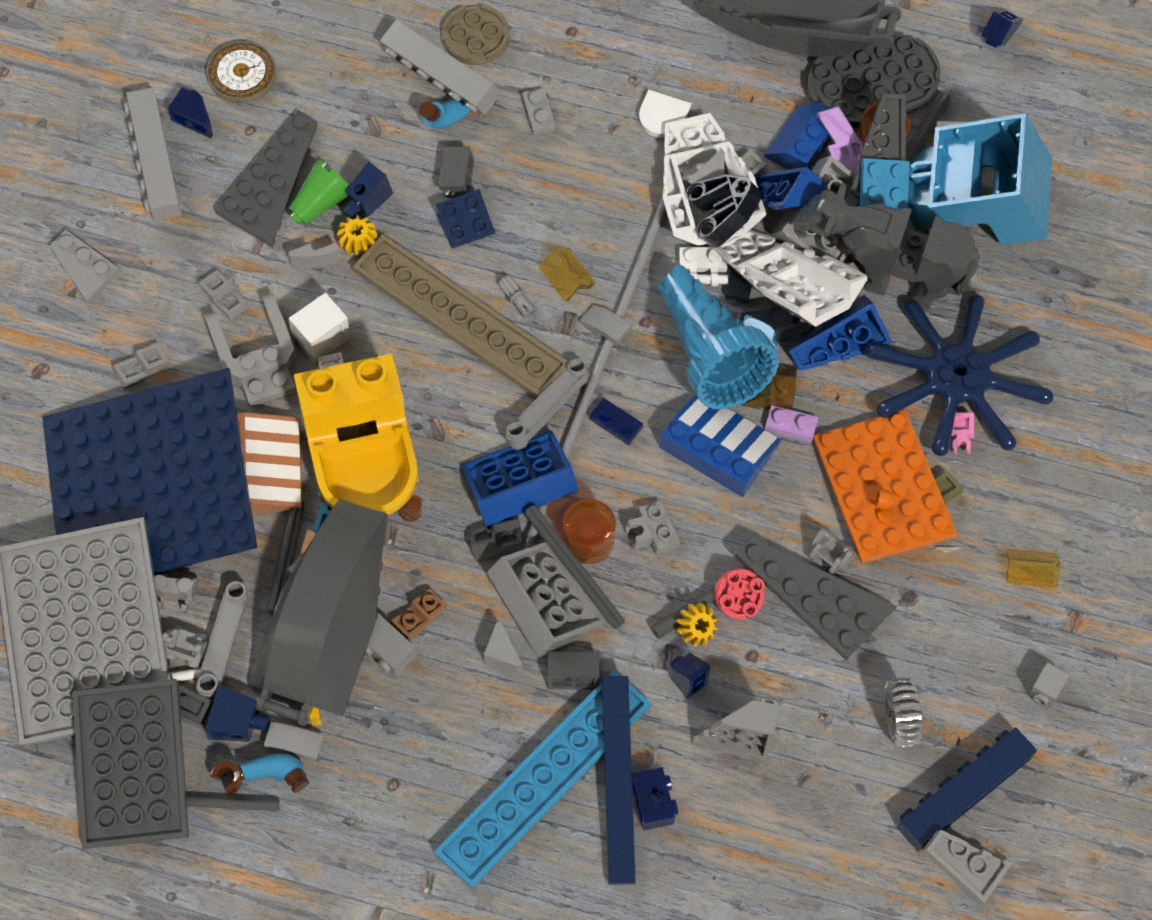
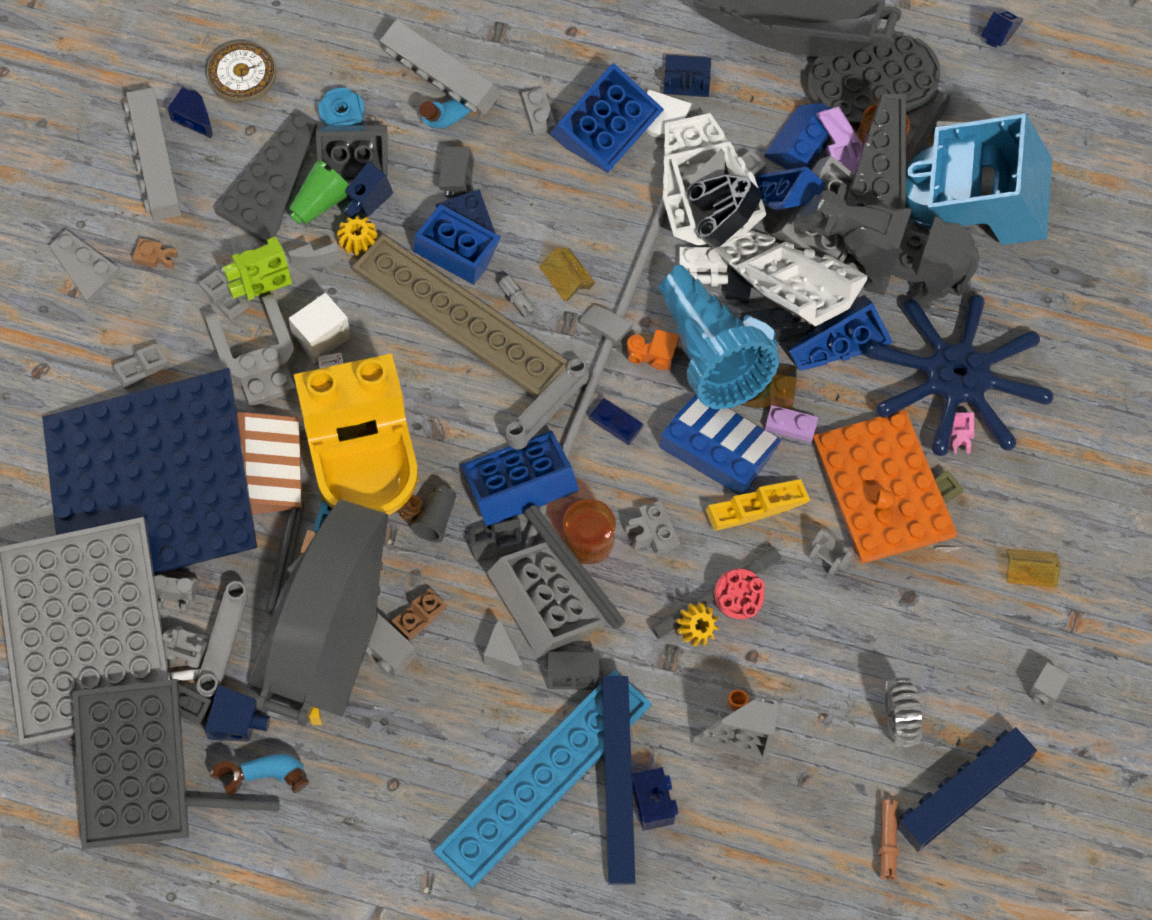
light grey slope [263,722,324,761] -> none
dark tan tile [442,4,509,65] -> none
clear blue slope [668,653,711,699] -> none
dark grey wing [735,537,897,660] -> none
dark azure plate [860,158,909,227] -> none
light grey wing [922,830,1013,904] -> none
none -> medium nougat plate [132,238,178,268]
none -> lime hips [222,236,292,301]
none -> dark grey slope [316,125,388,177]
none -> dark azure plate [318,88,365,126]
none -> dark grey plant [411,485,456,543]
none -> blue slope [414,204,501,285]
none -> blue slope [549,63,664,173]
none -> orange brick [627,329,679,371]
none -> dark blue hinge [663,55,711,97]
none -> yellow slope [705,479,810,531]
none -> orange hinge [728,690,749,712]
none -> nougat pin [878,799,899,881]

